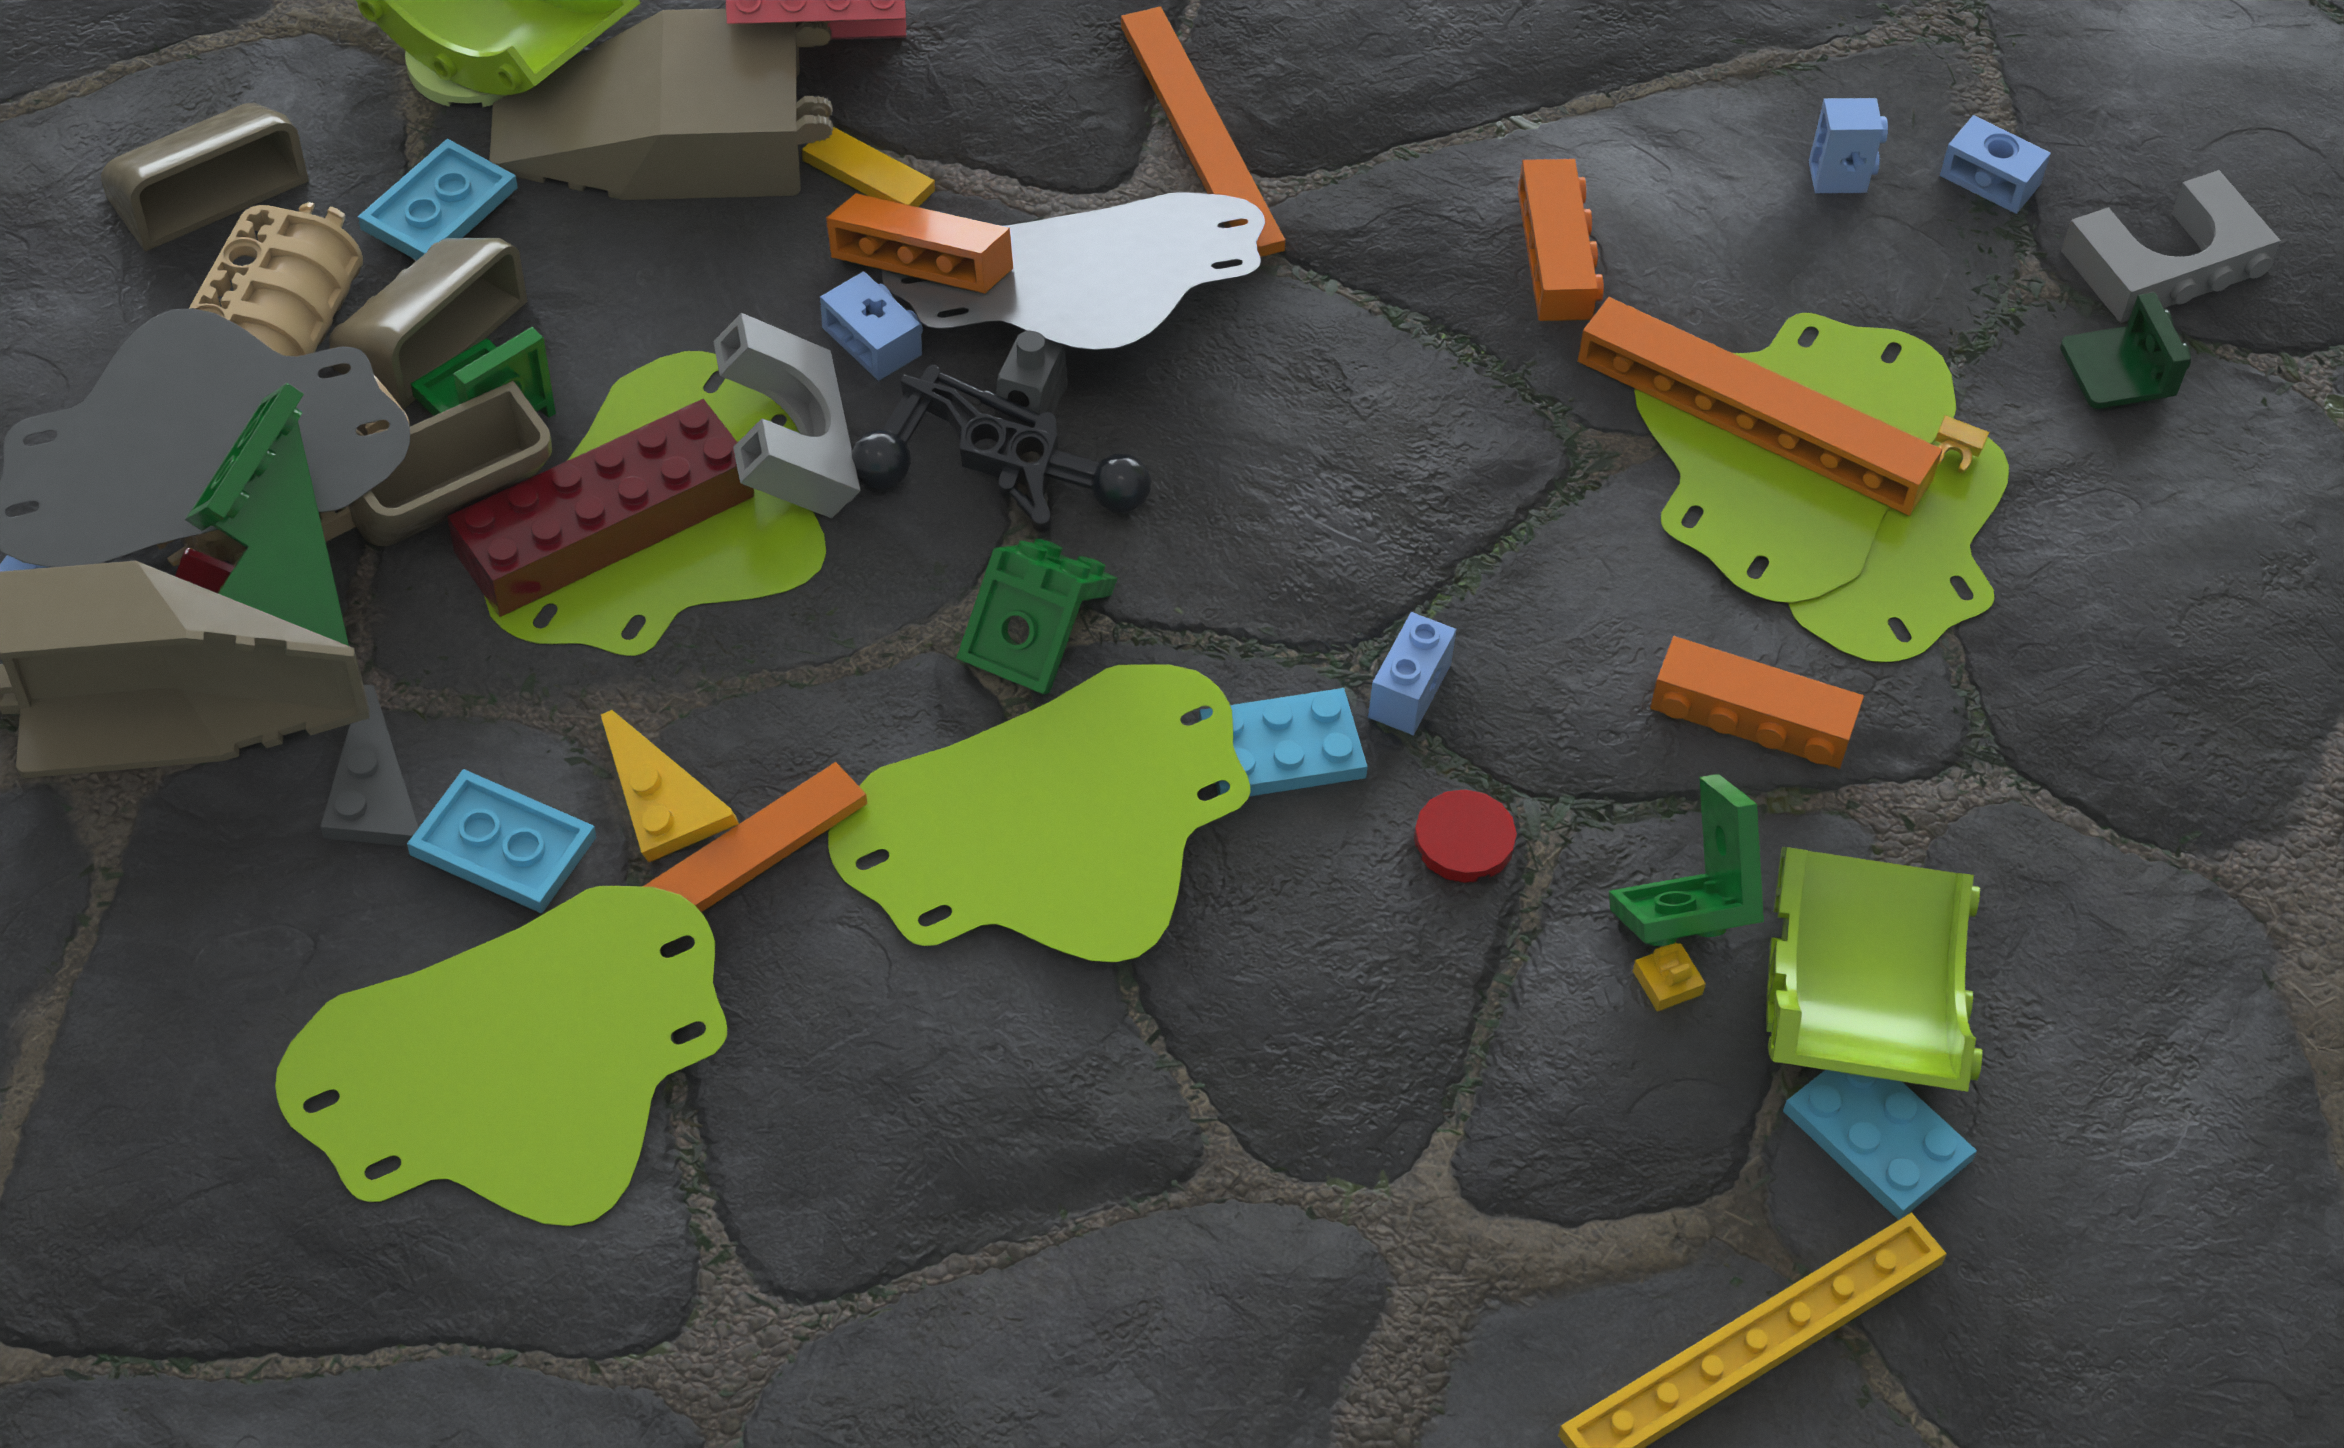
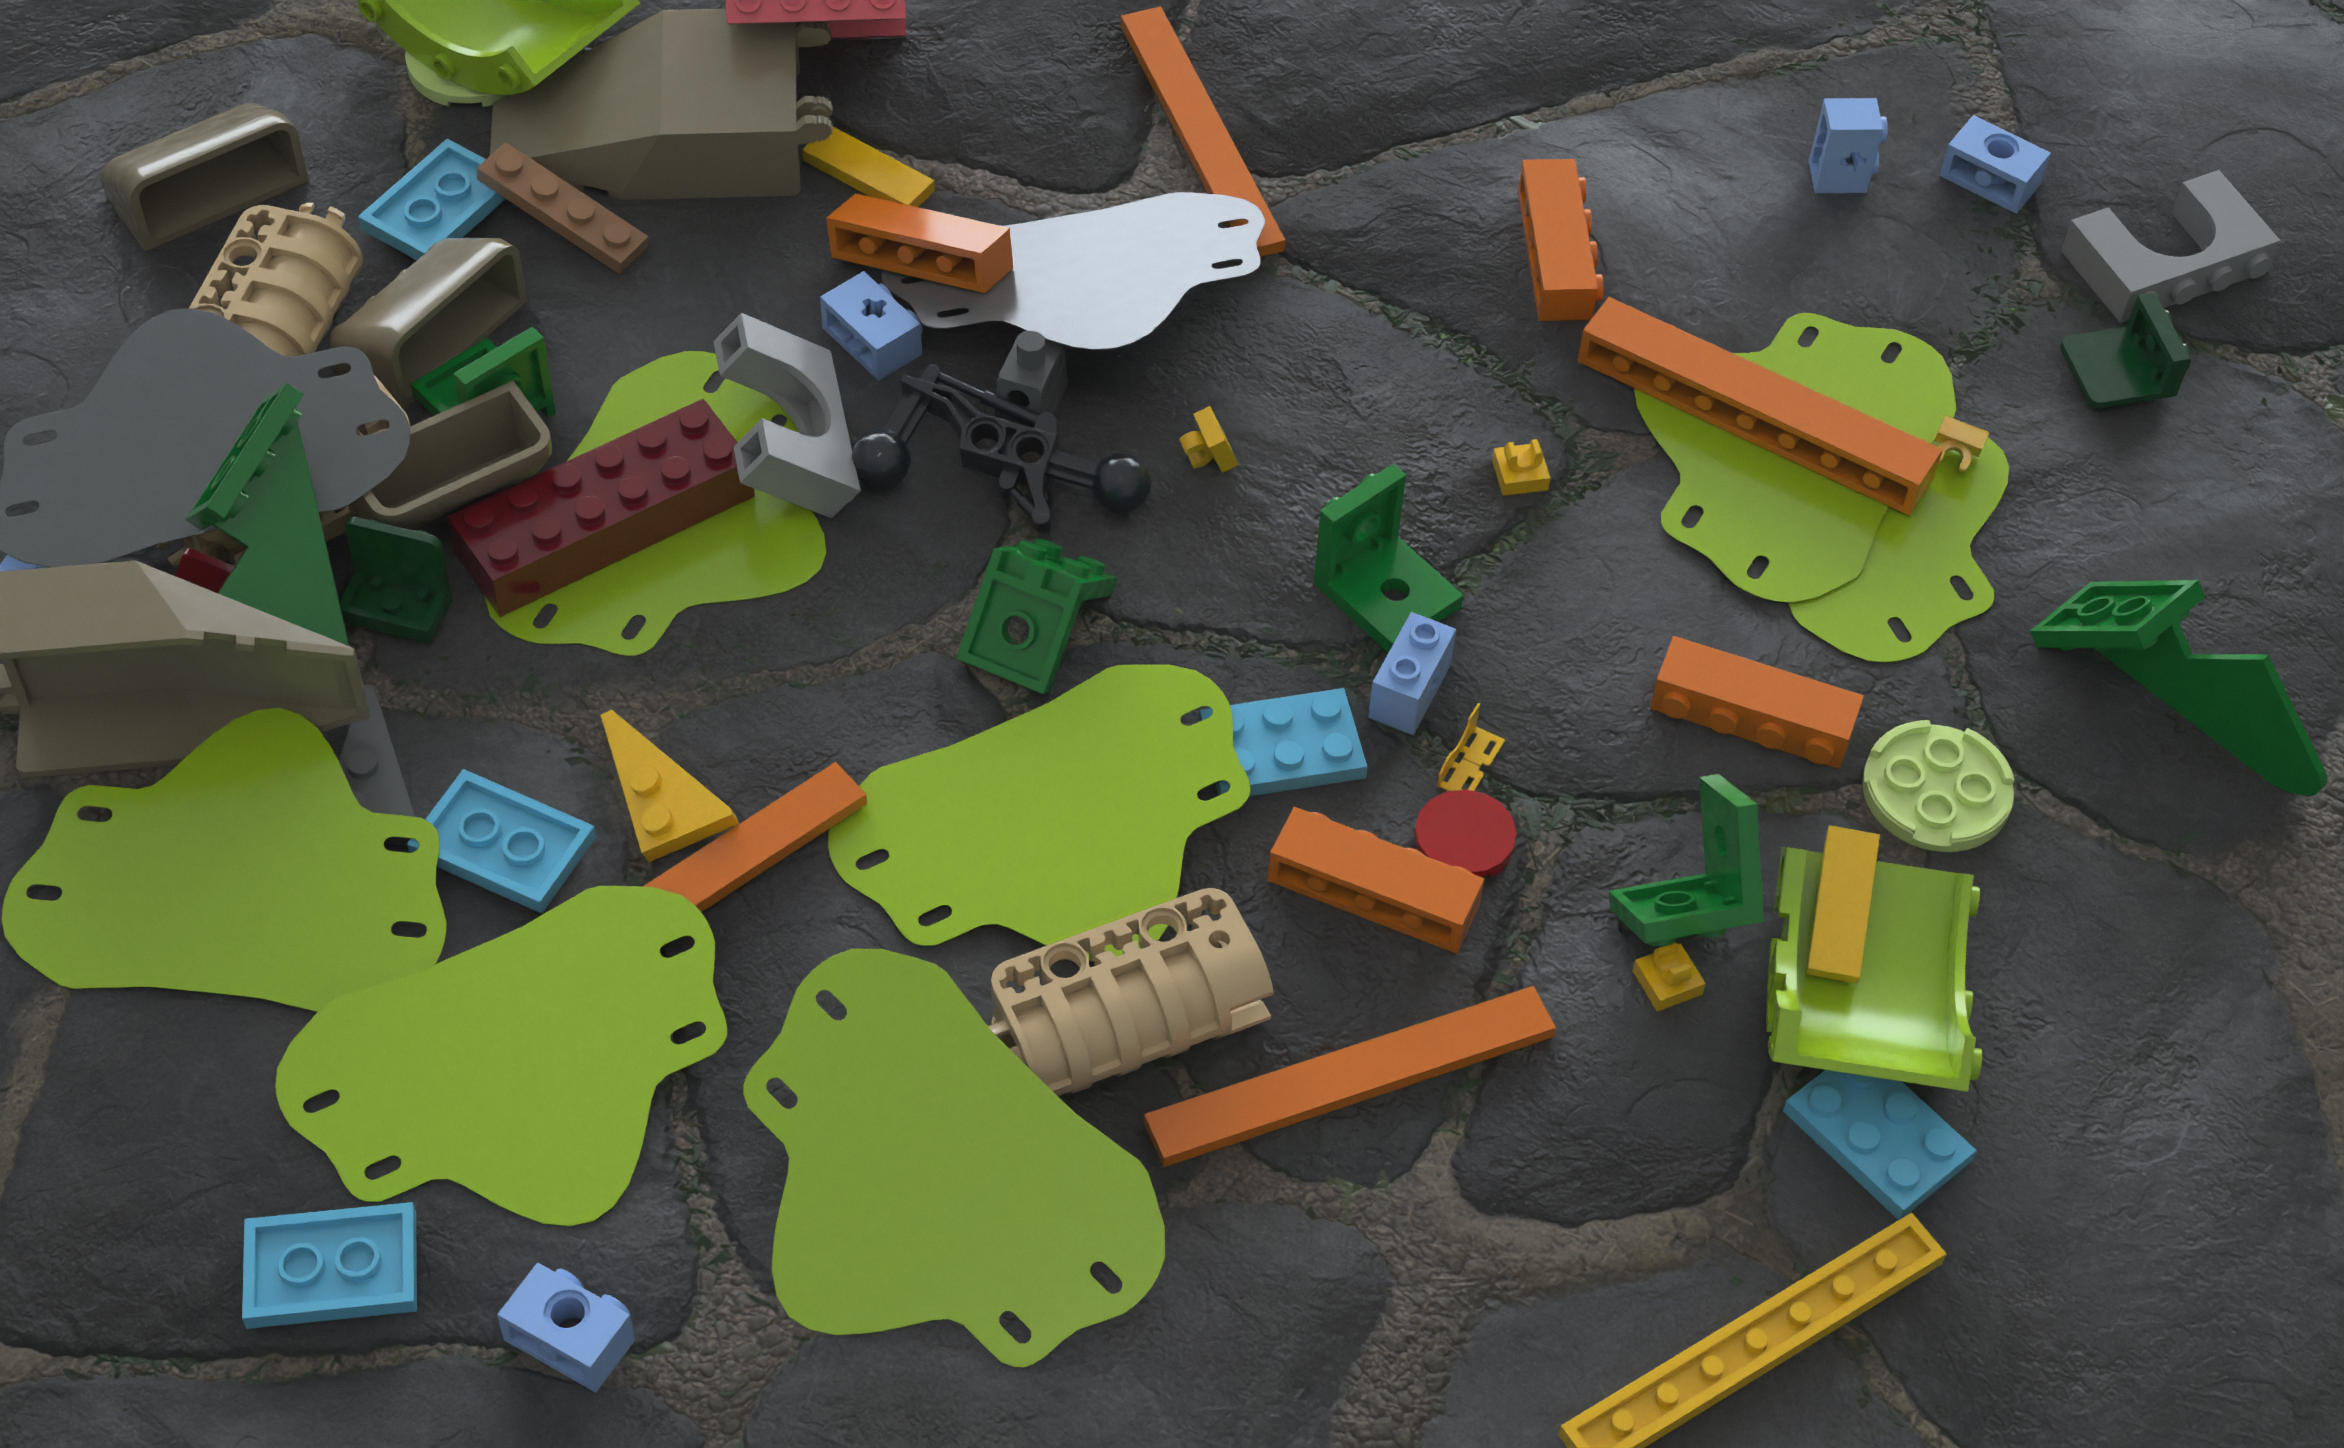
none -> lime piece [2,707,447,1012]
none -> medium azure plate [242,1202,417,1329]
none -> dark green bracket [339,517,453,644]
none -> medium nougat plate [477,142,649,274]
none -> light blue brick [497,1262,635,1393]
none -> lime piece [743,949,1165,1367]
none -> tan piece [988,888,1274,1096]
none -> orange tile [1144,986,1556,1167]
none -> yellow tile [1179,406,1239,473]
none -> orange brick [1267,807,1485,954]
none -> green bracket [1313,464,1463,653]
none -> yellow piece [1437,703,1505,791]
none -> yellow tile [1492,439,1550,496]
none -> yellow tile [1805,825,1880,984]
none -> yellowish green tile [1862,720,2014,852]
none -> green piece [2030,580,2327,796]

